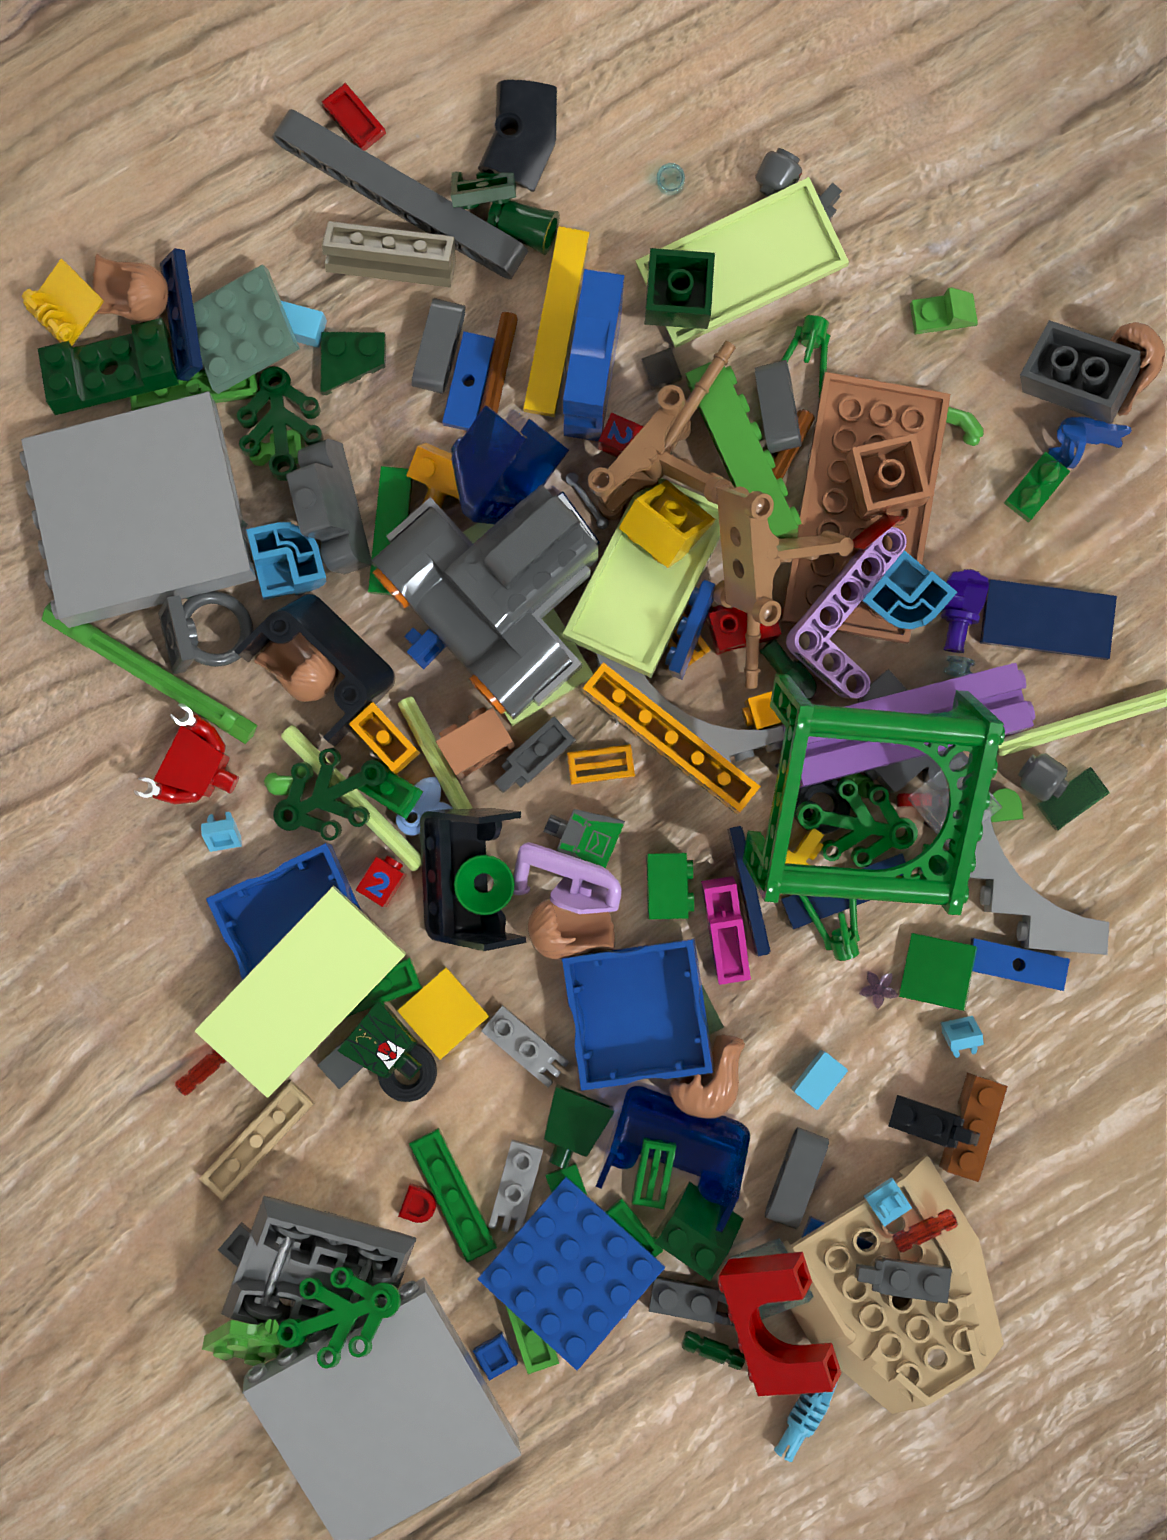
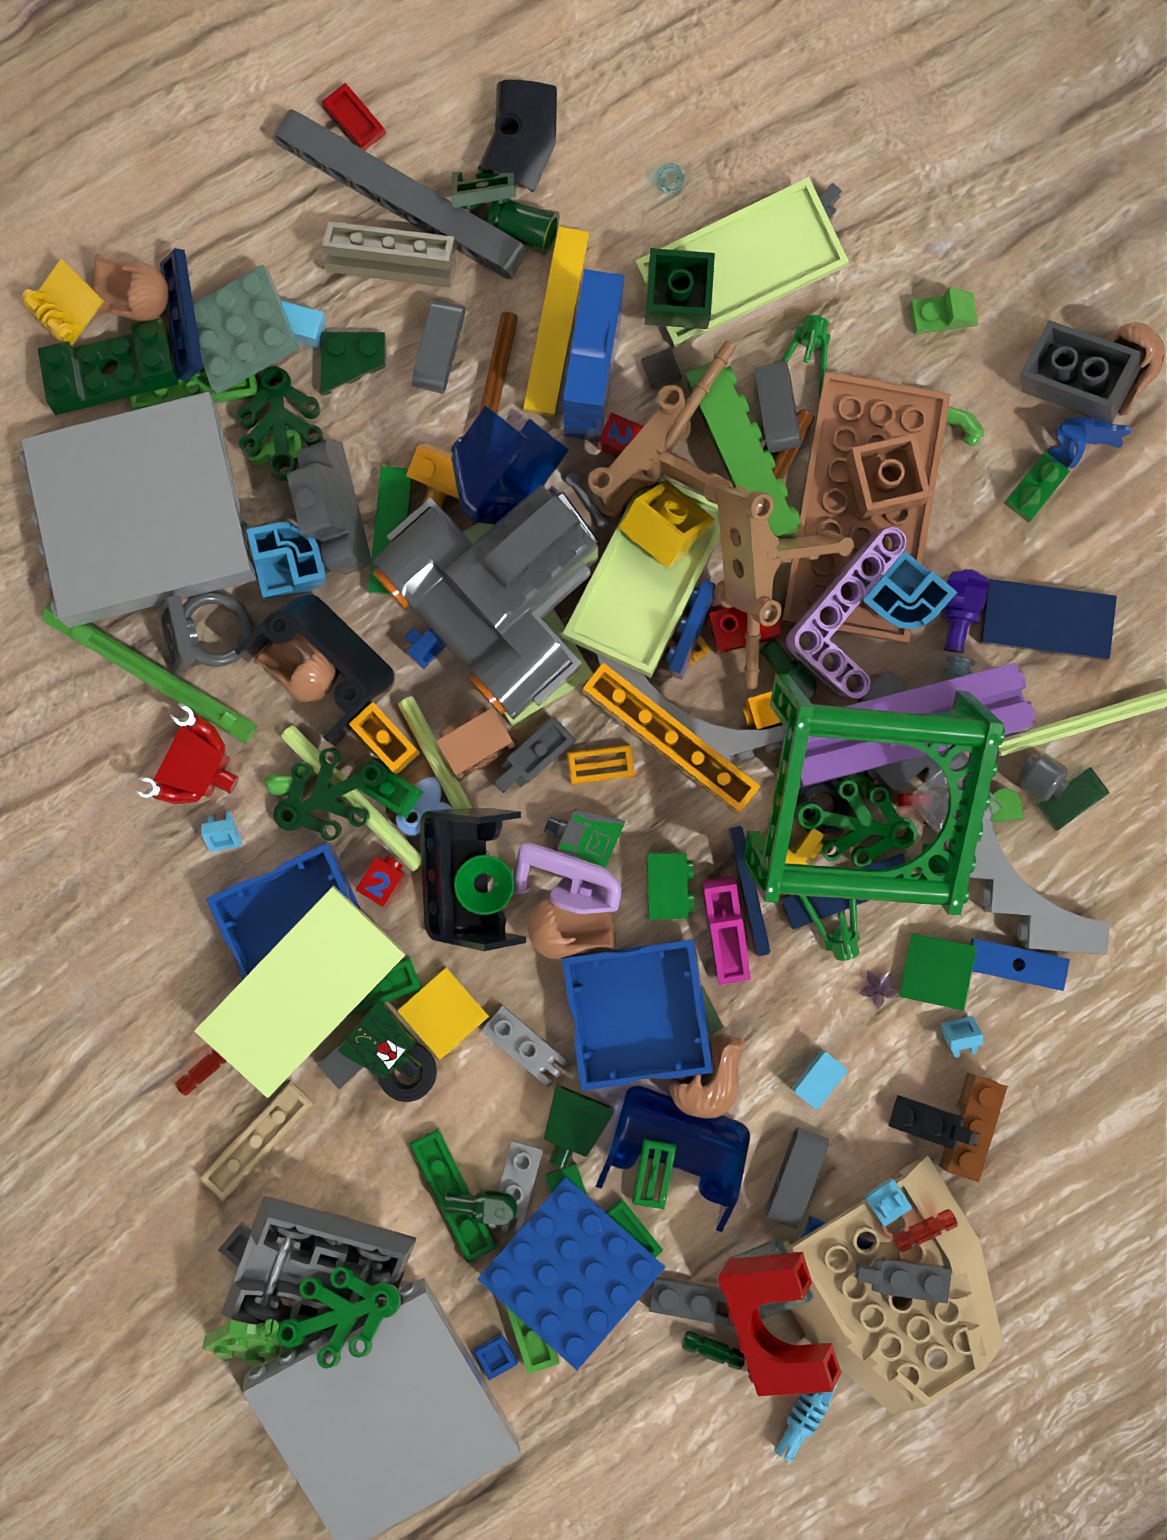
red tile [398,1183,436,1223] -> none
blue tile [442,331,495,432] -> none
dark green slope [653,1181,744,1281] -> none
dark grey head [755,148,802,196] -> none
red sticker [853,514,904,549] -> none
none -> dark green arm [444,1189,518,1225]

